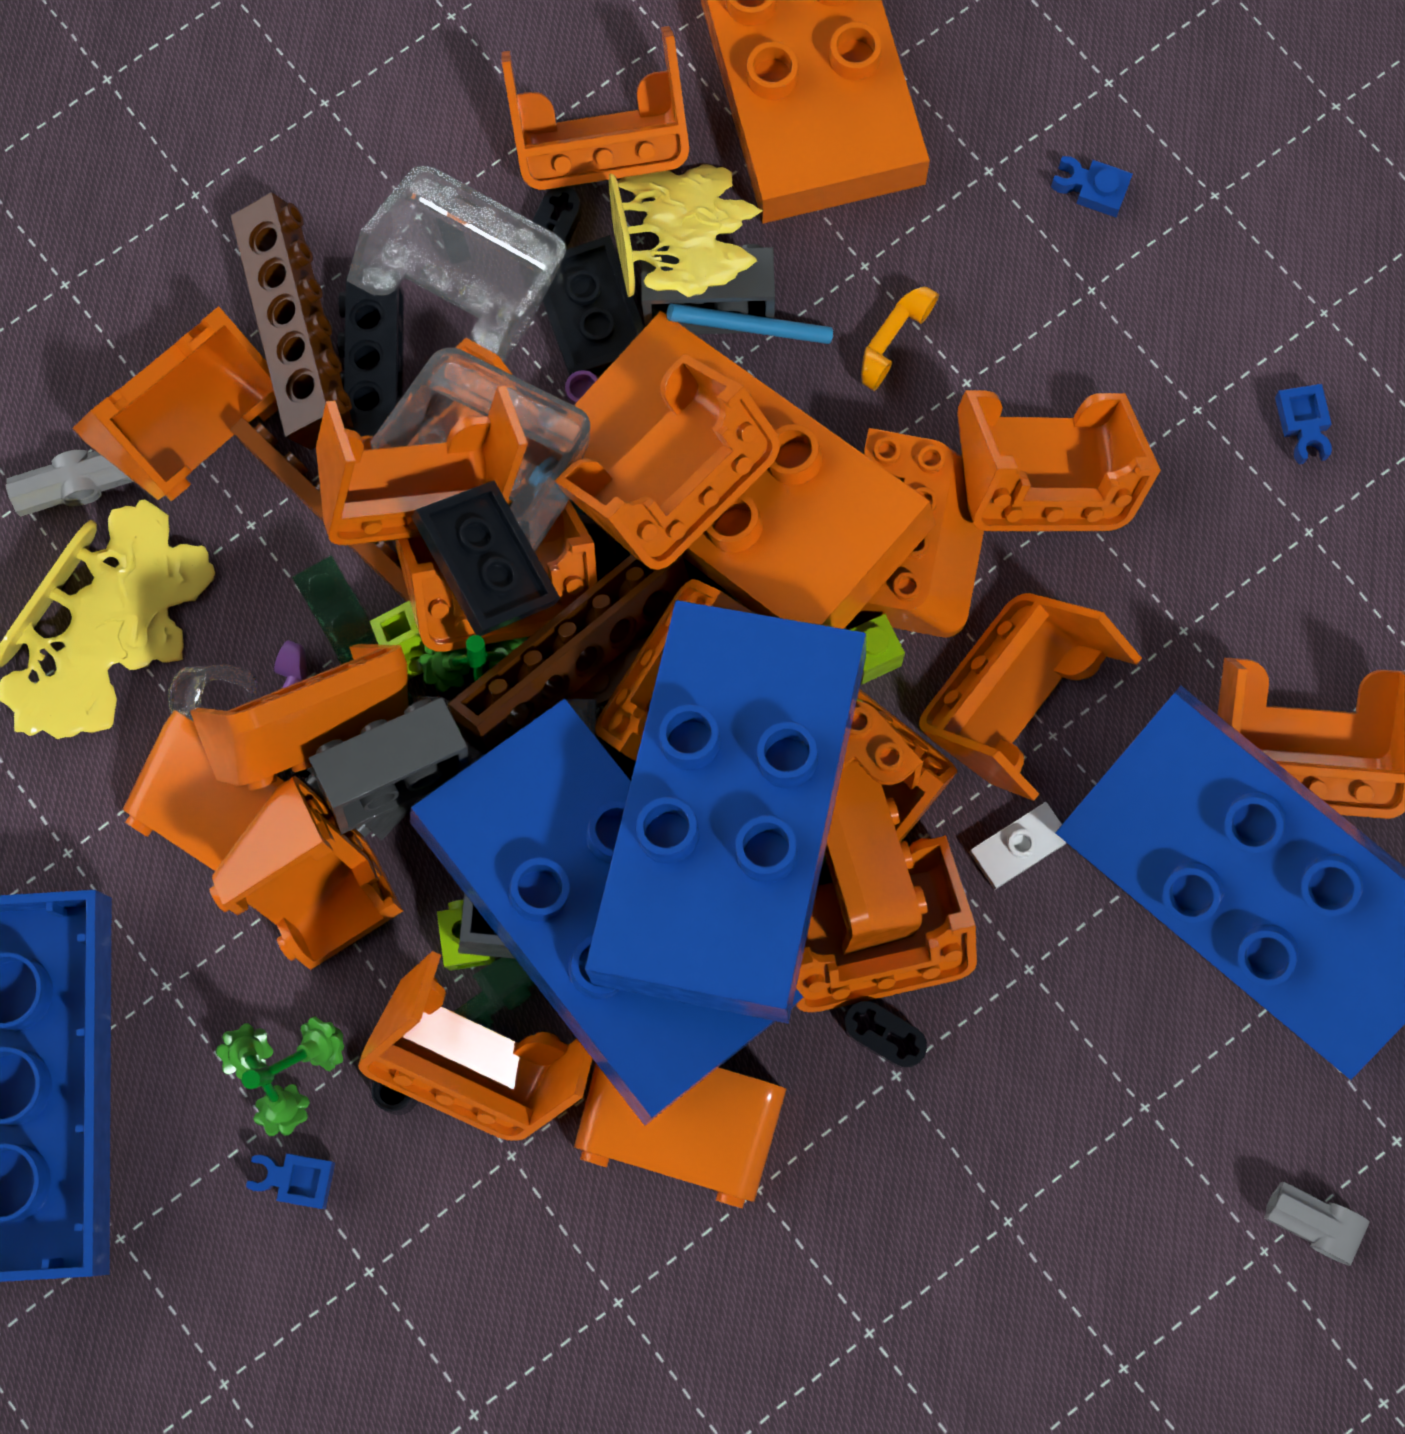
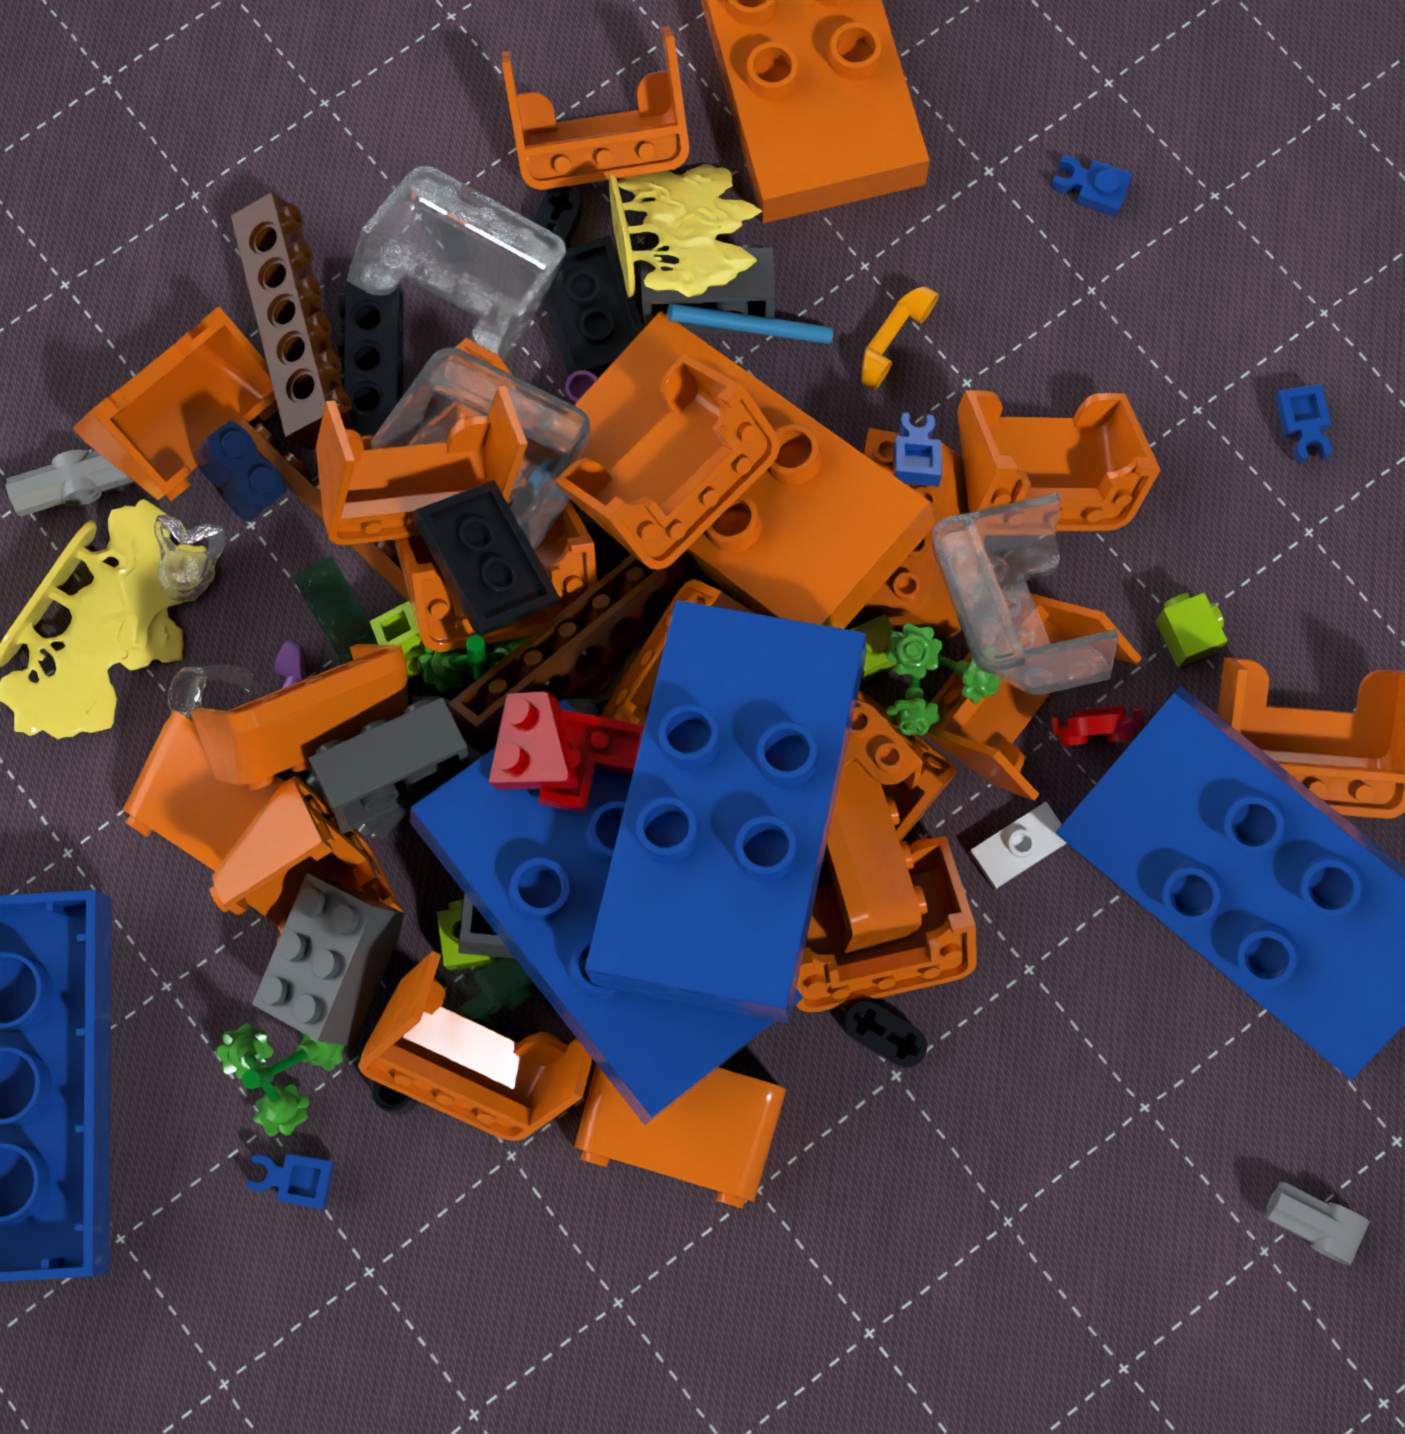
none -> clear piece [154,515,226,601]
none -> dark blue brick [193,420,287,522]
none -> dark grey brick [252,873,408,1047]
none -> wing [488,692,578,790]
none -> red plate [538,709,645,813]
none -> bright green plant [886,623,1004,736]
none -> blue plate [893,412,942,487]
none -> clear windscreen [931,493,1118,695]
none -> red plate [1051,706,1145,746]
none -> lime brick [1155,592,1228,668]

